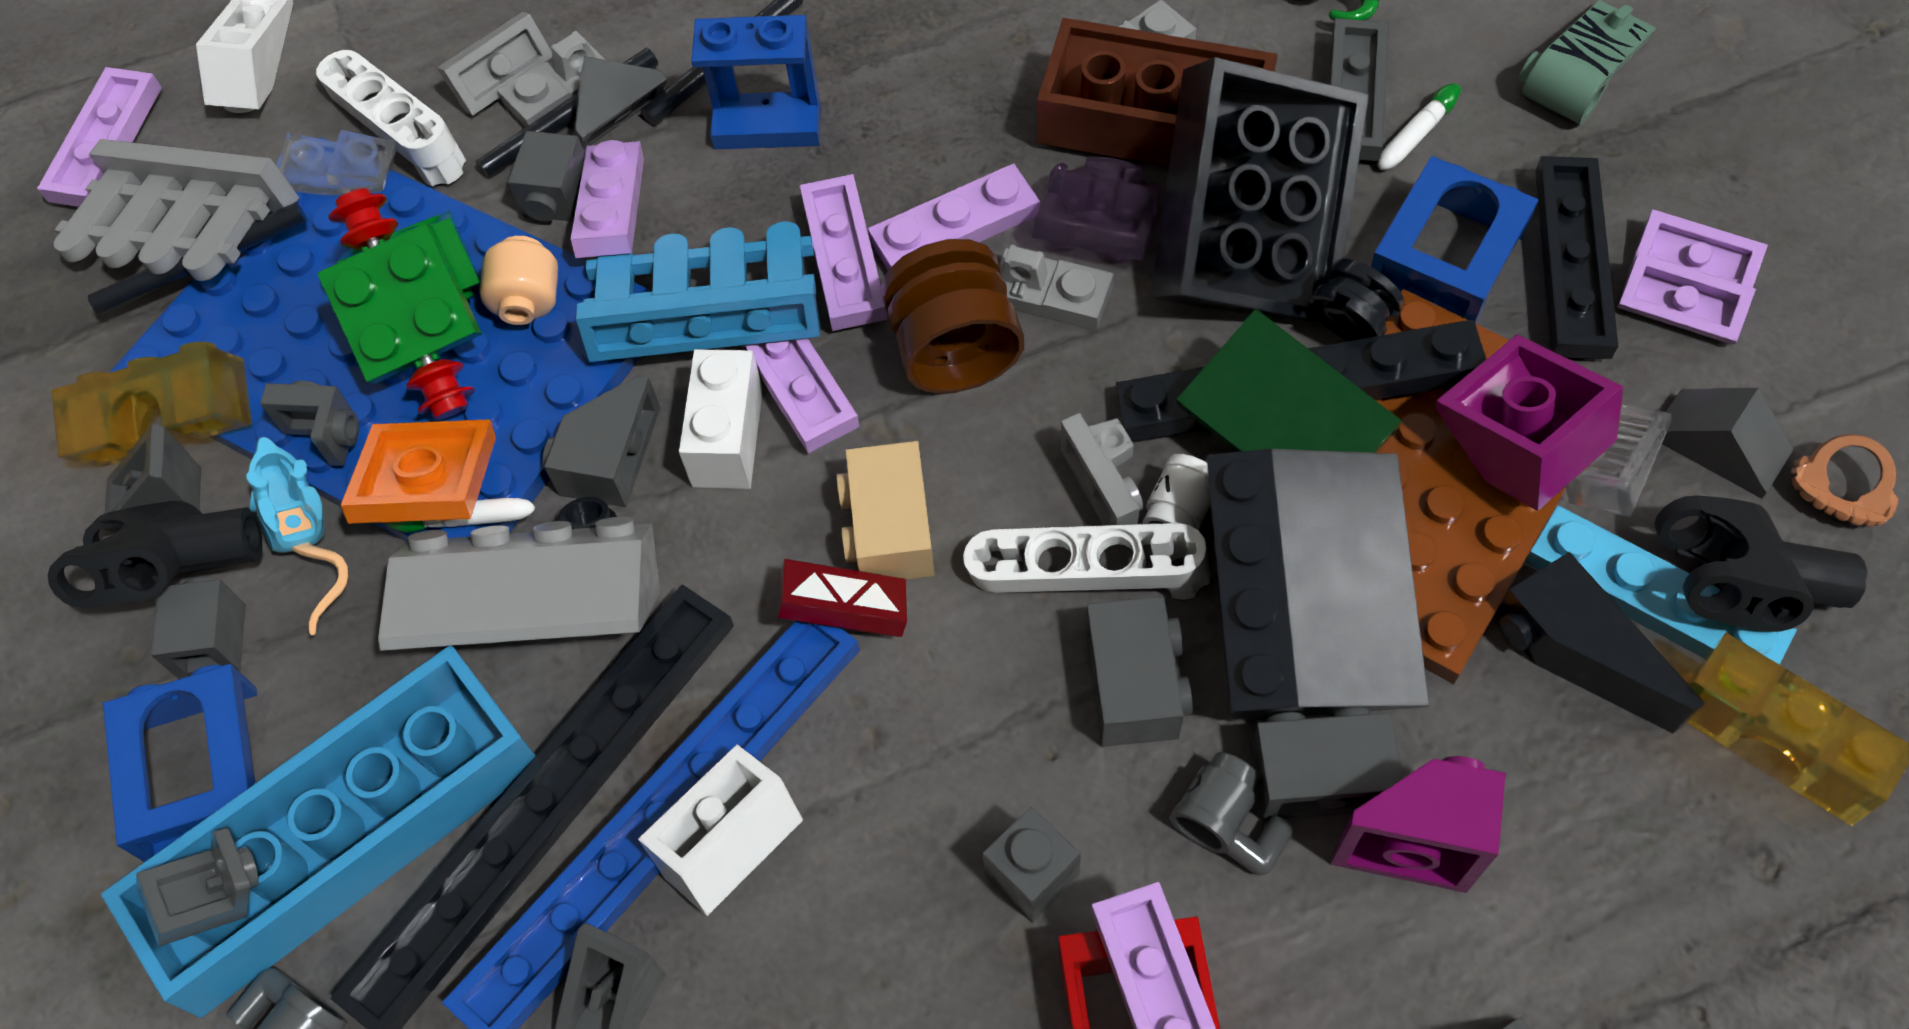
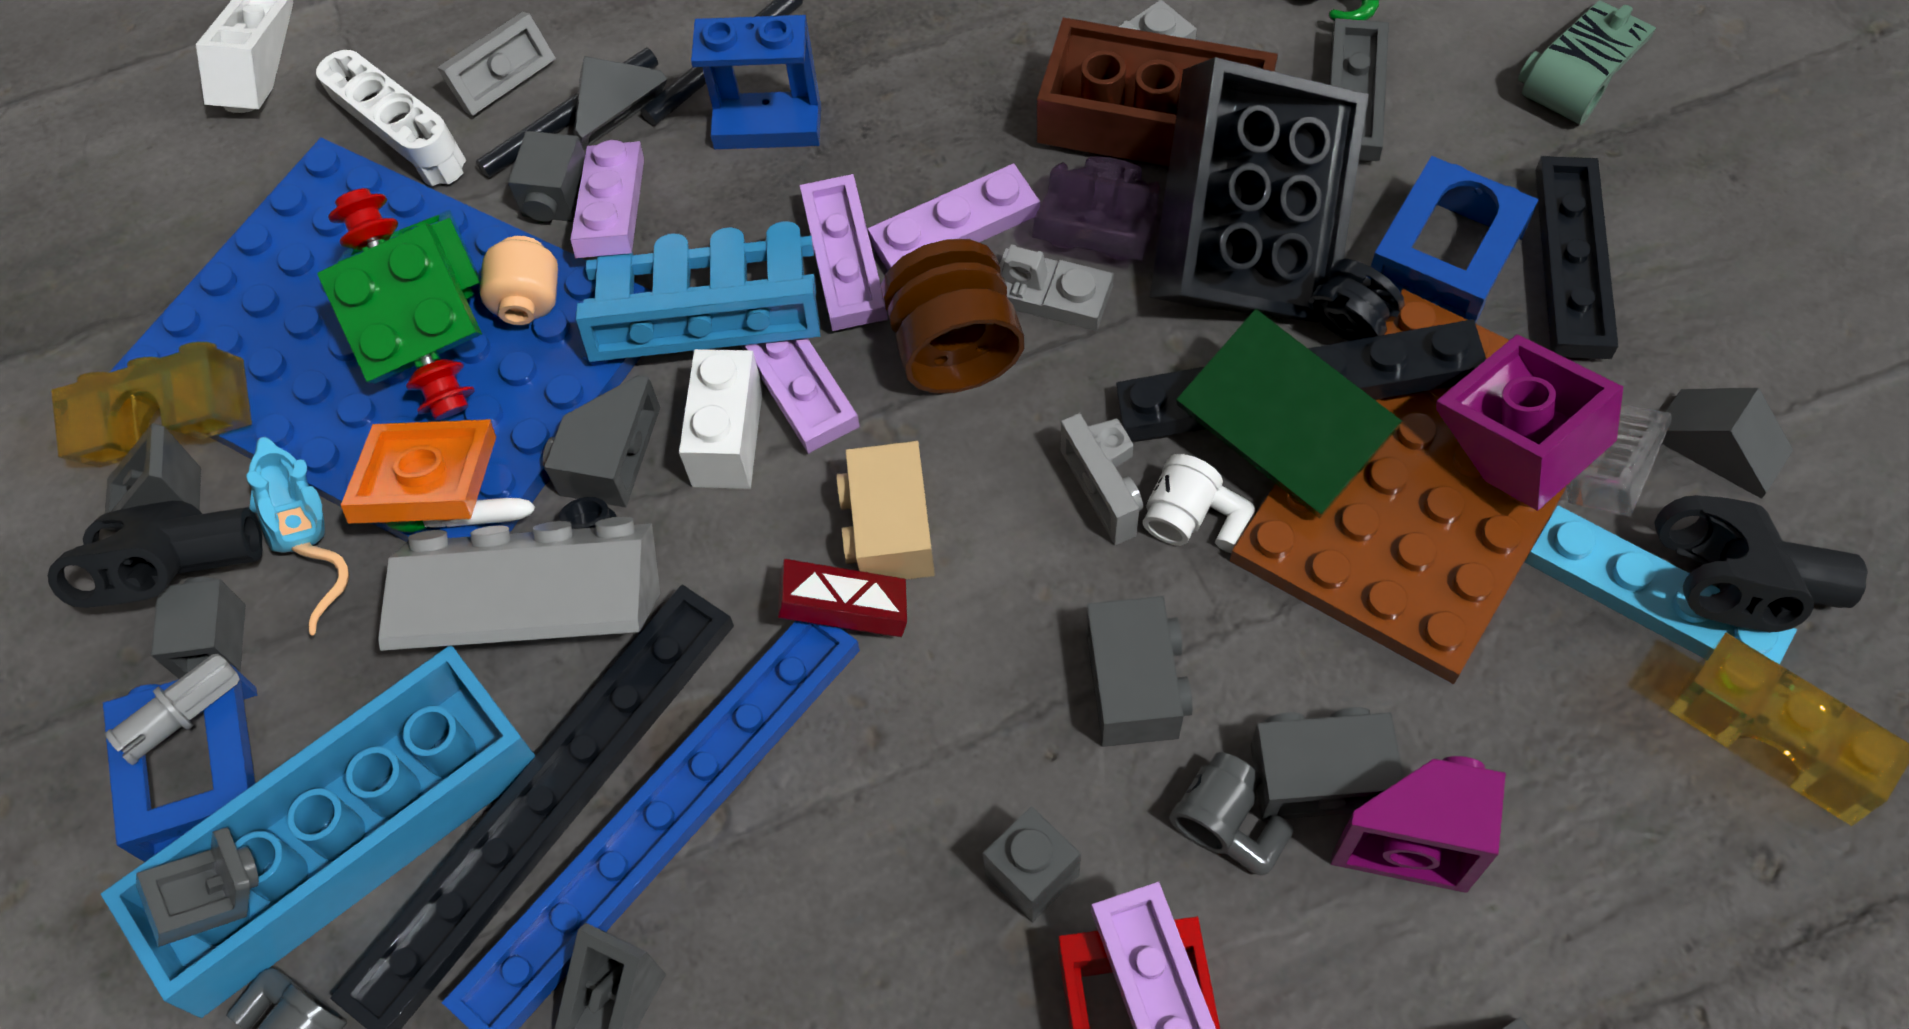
lavender plate [37,67,162,207] -> none
light grey fence [54,139,299,281] -> none
black bar [88,202,308,315] -> none
dark grey bracket [260,381,359,466] -> none
clear slope [276,130,397,195] -> none
light grey hinge [497,31,605,127] -> none
white brick [638,745,803,916] -> none
white beam [963,523,1211,600] -> none
slope [1207,449,1429,722] -> none
white piece [1377,83,1461,170] -> none
black slope [1494,551,1705,734] -> none
lavender slope [1617,209,1768,345] -> none
nougat piece [1791,434,1899,527] -> none
none -> light grey axle [104,653,240,765]

